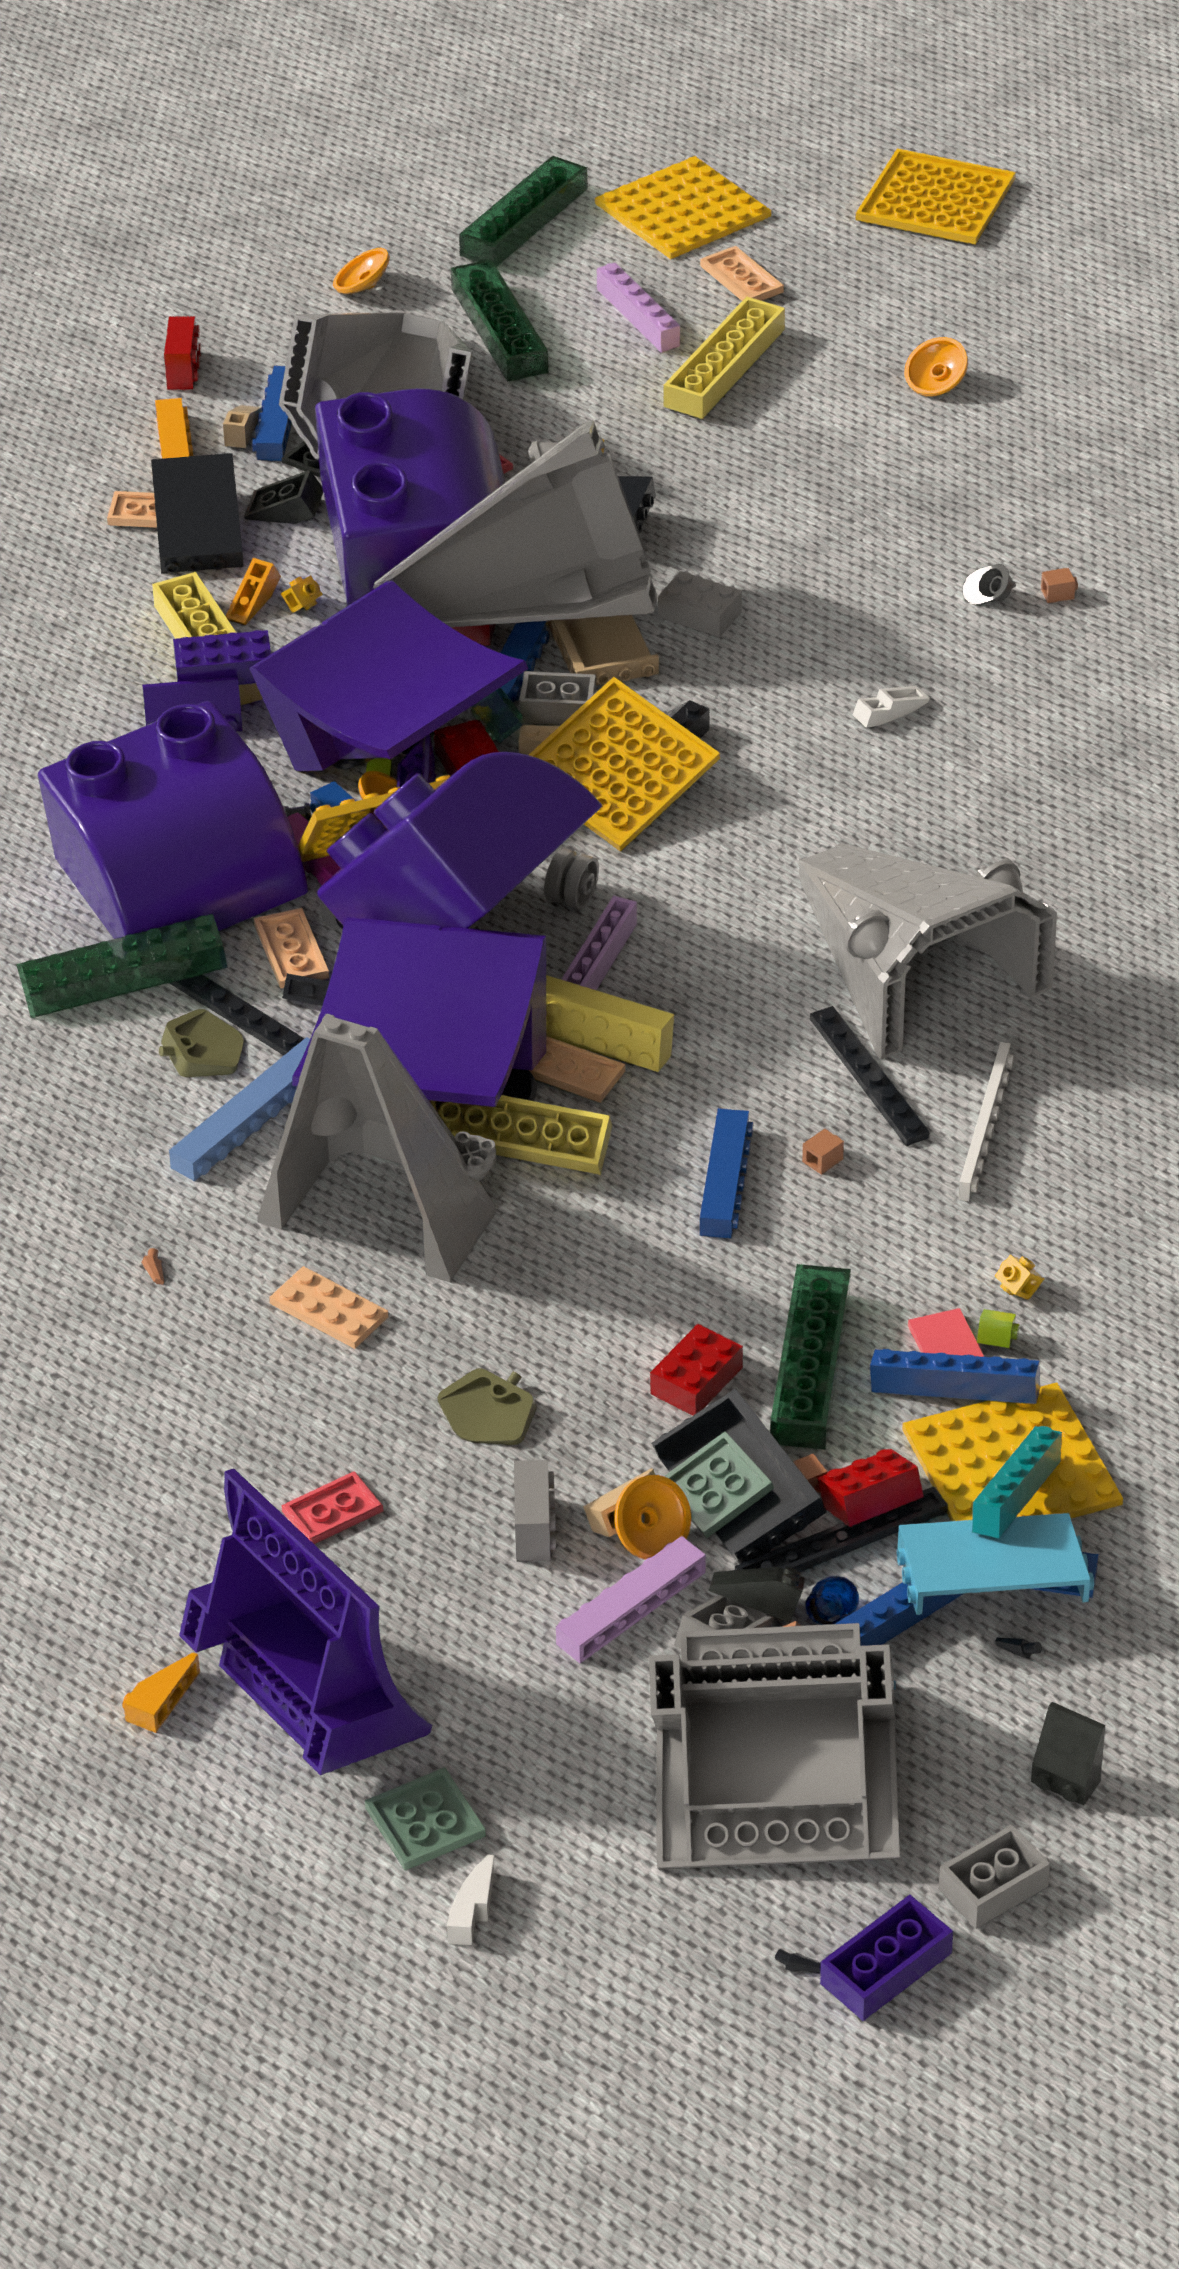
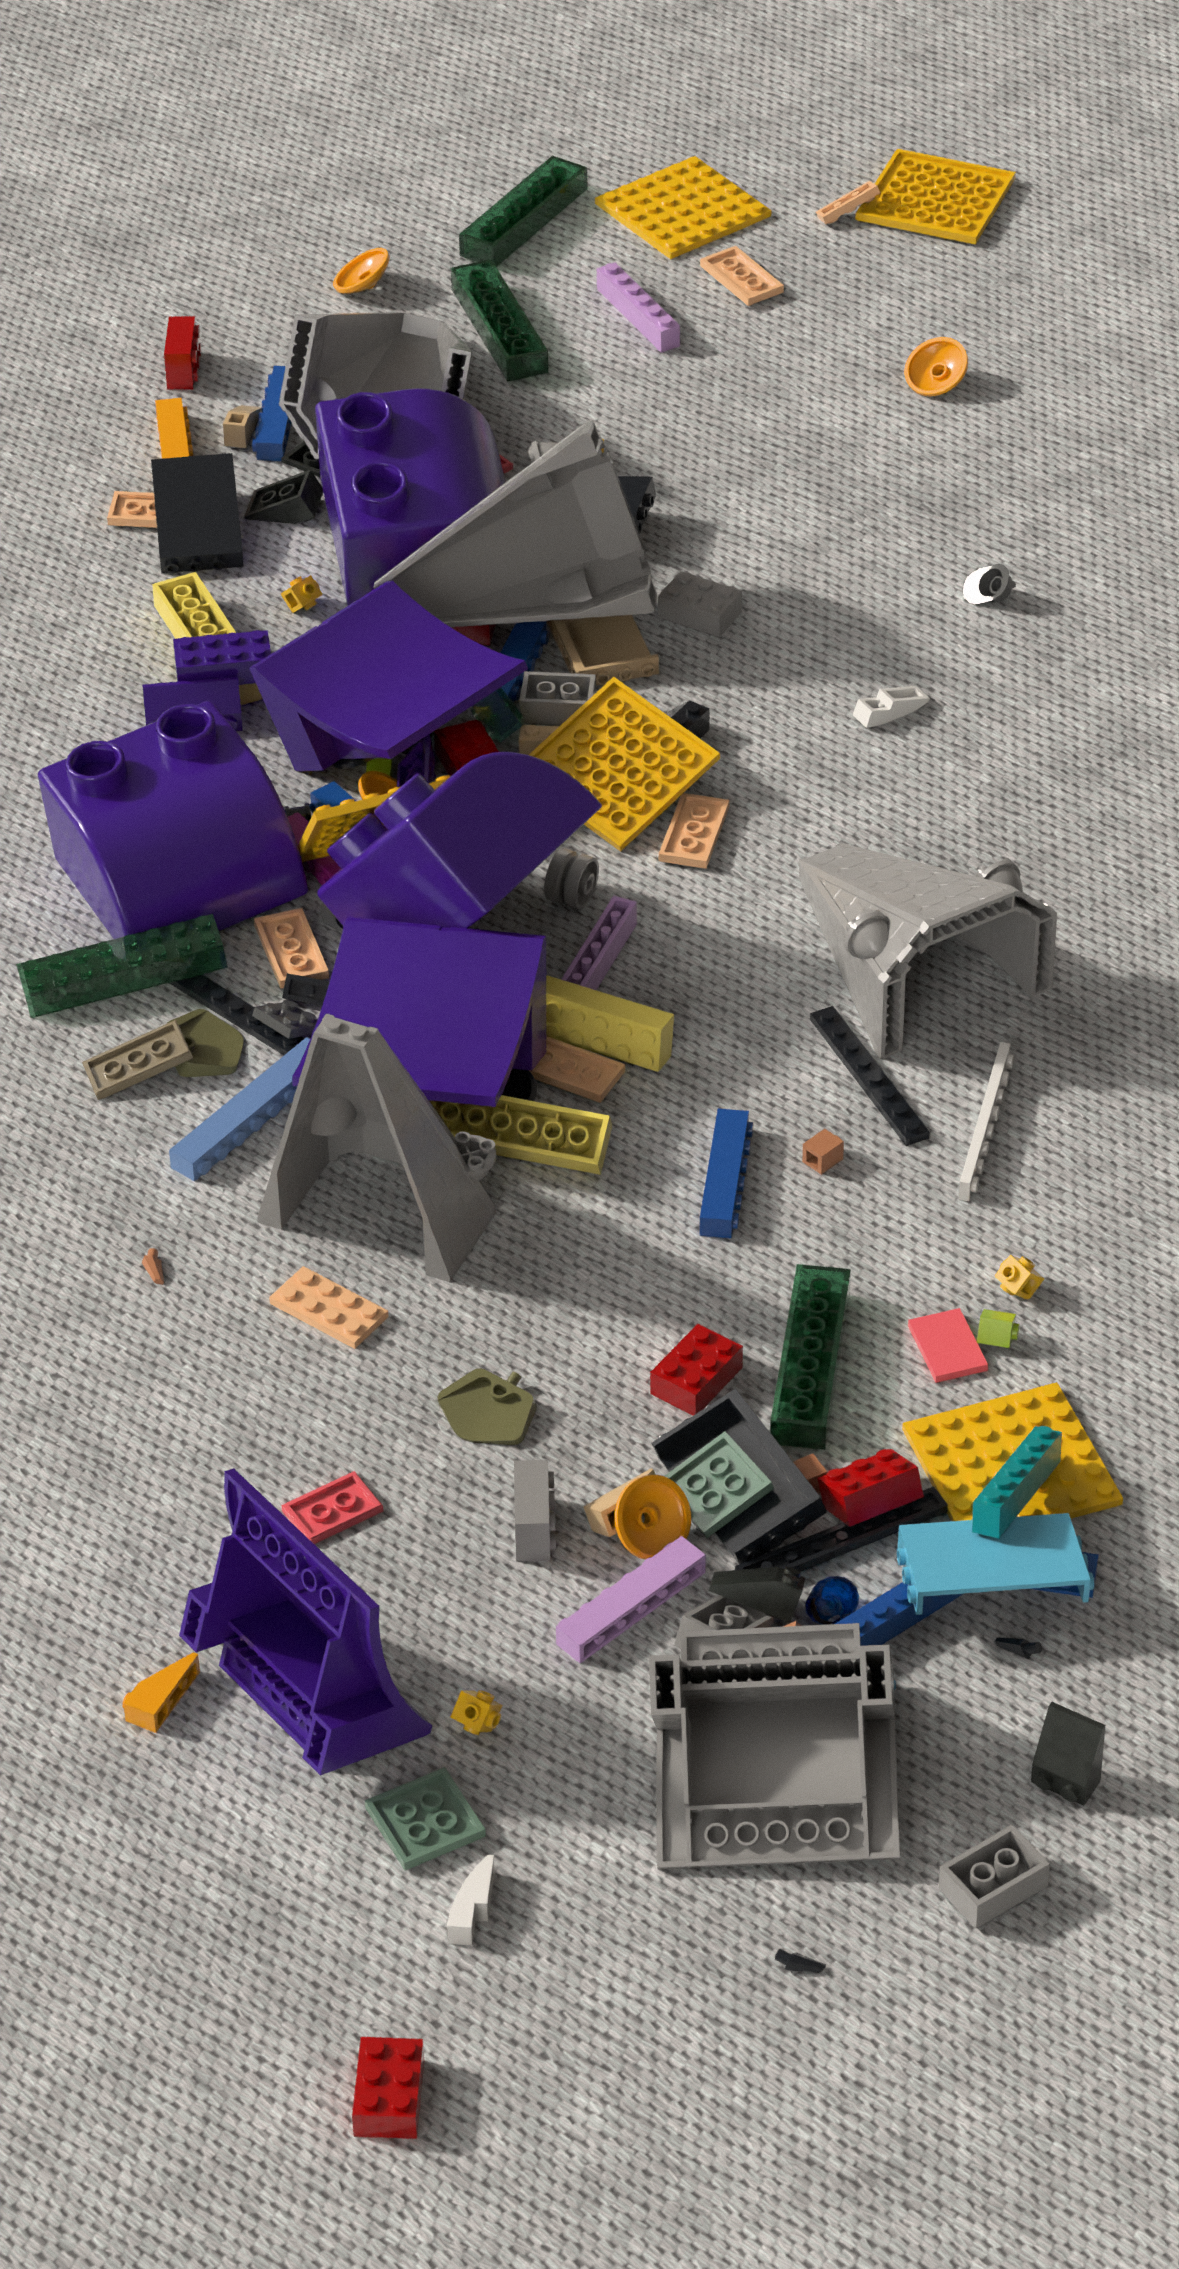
light orange slope [226,558,281,625] -> none
light yellow brick [663,296,785,419] -> none
dark purple brick [820,1894,953,2021] -> none
blue brick [870,1349,1040,1404] -> none
nougat brick [1041,568,1078,603] -> none
none -> dark tan tile [82,1020,193,1100]
none -> dark grey plate [252,1000,318,1039]
none -> red brick [352,2037,425,2139]
none -> yellow brick [450,1690,503,1735]
none -> light nougat plate [658,793,729,869]
none -> light nougat plate [816,181,880,224]

